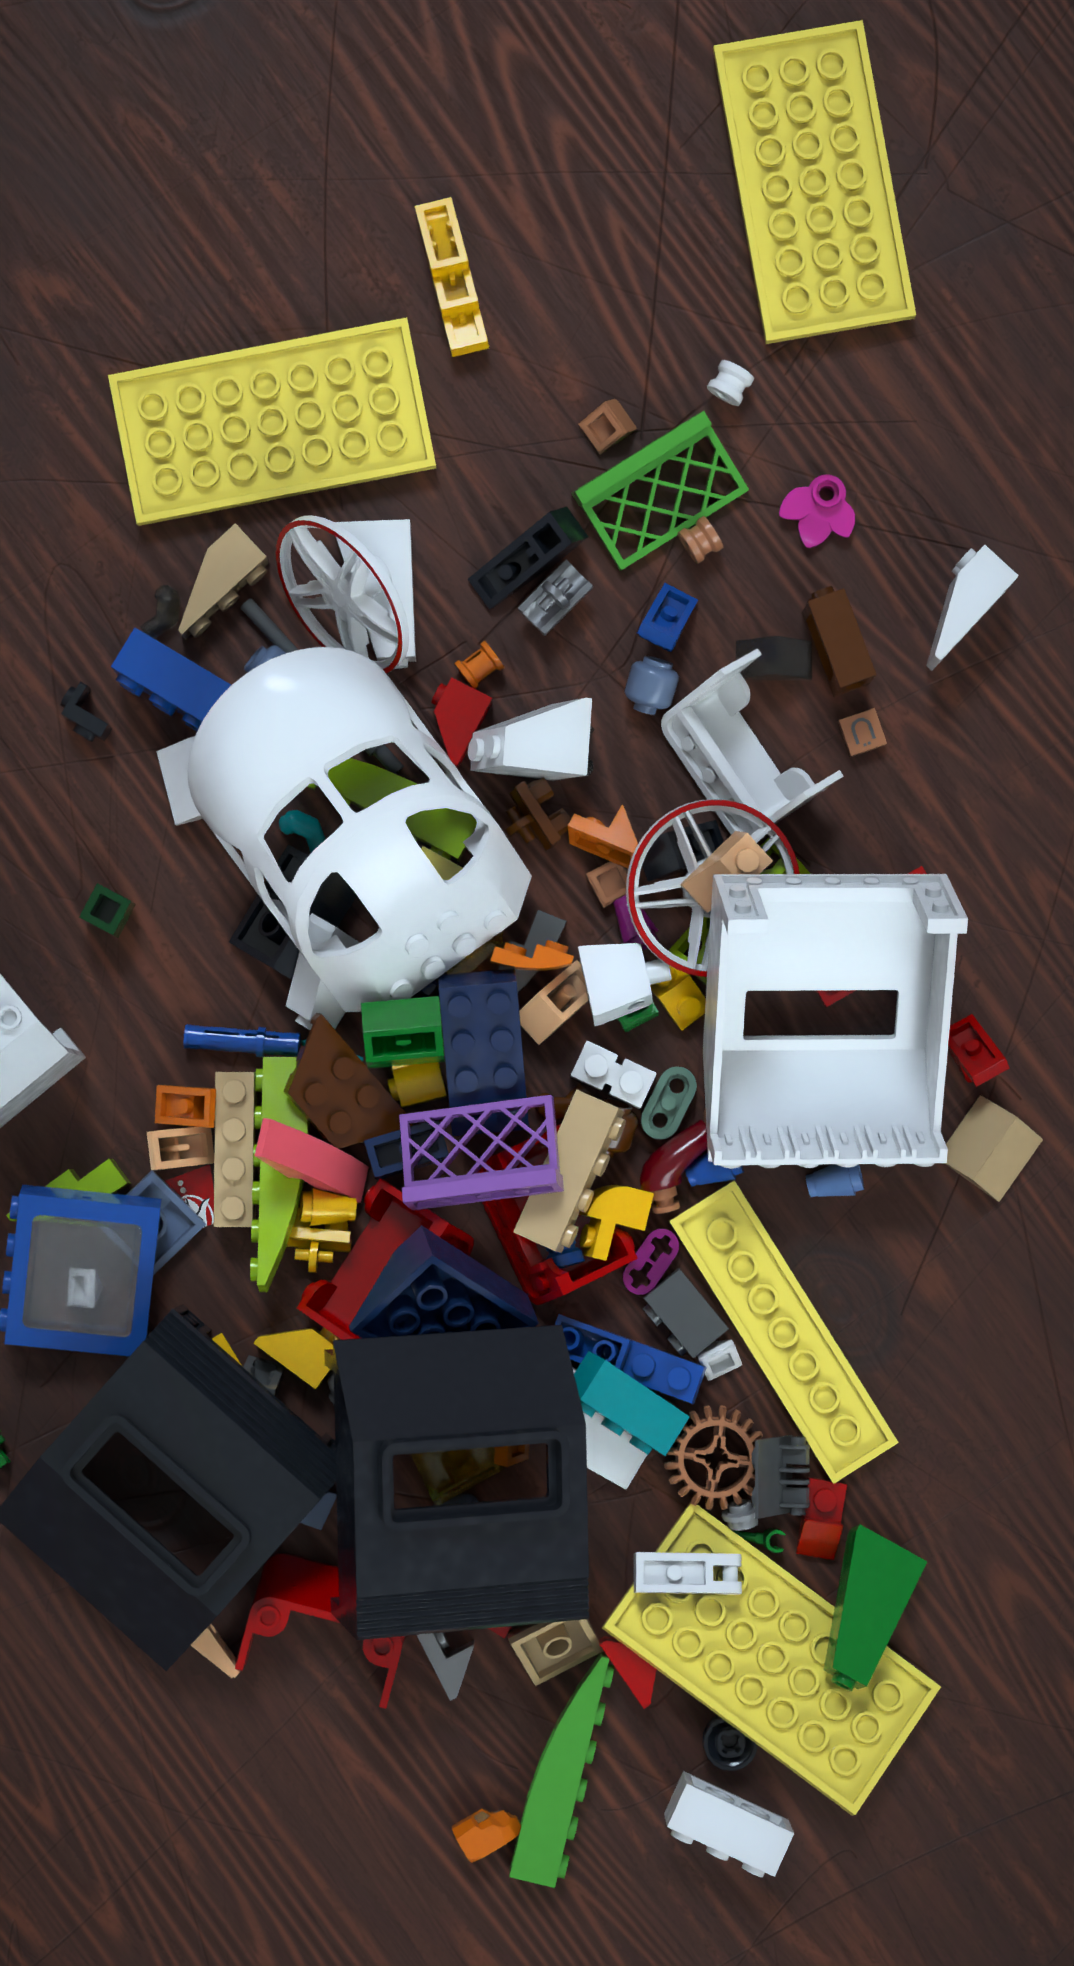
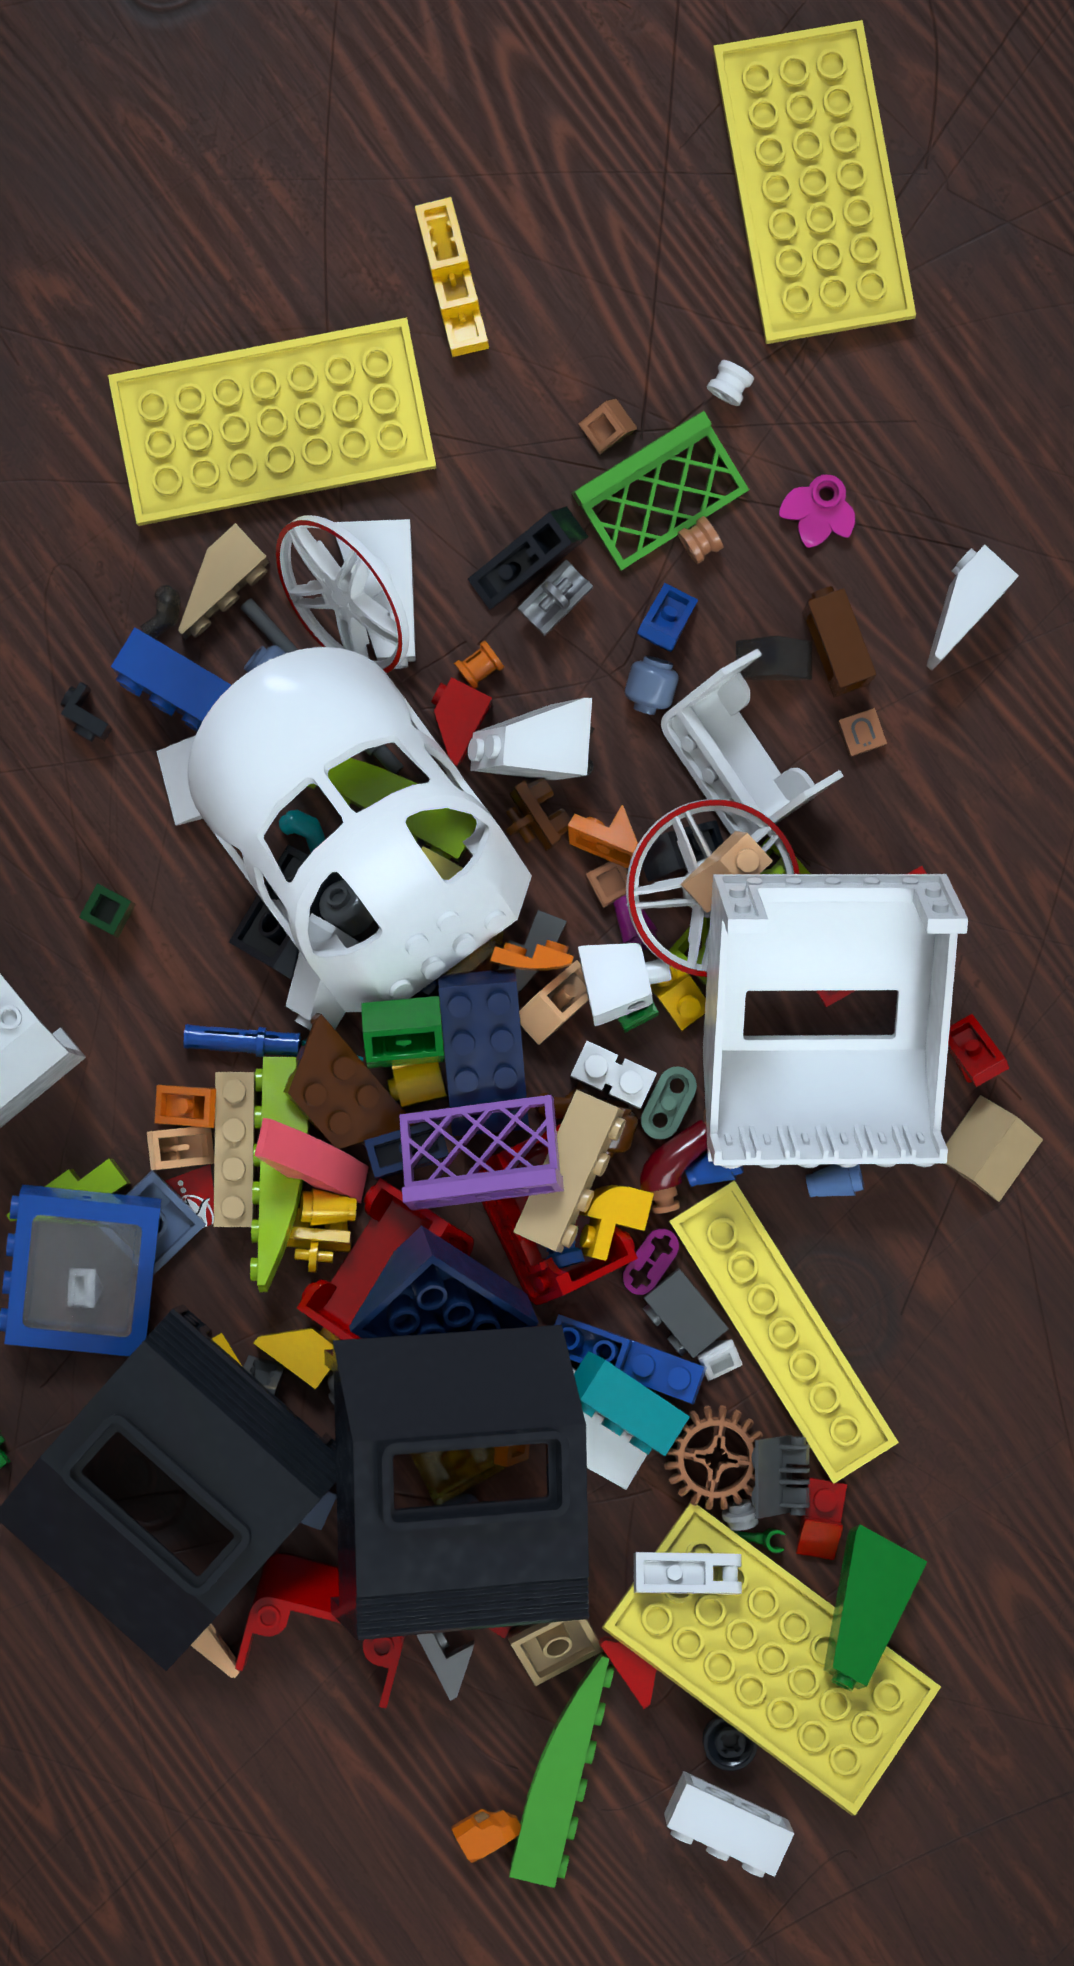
none -> dark grey head [319,880,374,936]

